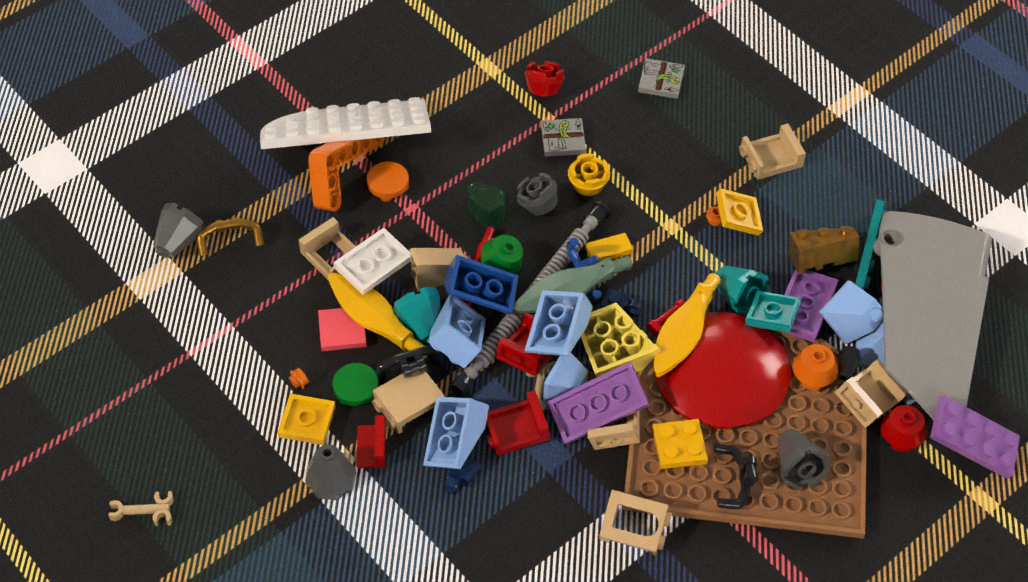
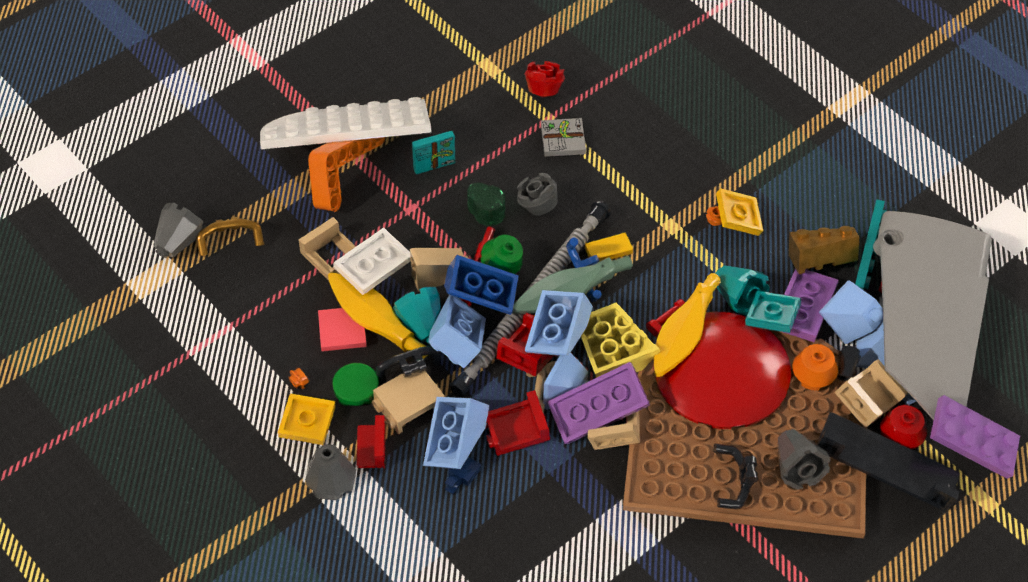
tan bar [109,491,174,526] -> none
orange tile [366,161,409,202] -> none
yellow cone [568,153,610,196] -> none
tan panel [599,490,672,556] -> none
dark blue plate [600,288,641,317] -> none
light grey tile [638,58,685,99] -> none
yellow plate [652,419,708,469] -> none
tan panel [739,124,806,180] -> none
none -> teal tile [412,131,455,174]
none -> black bracket [817,412,960,512]

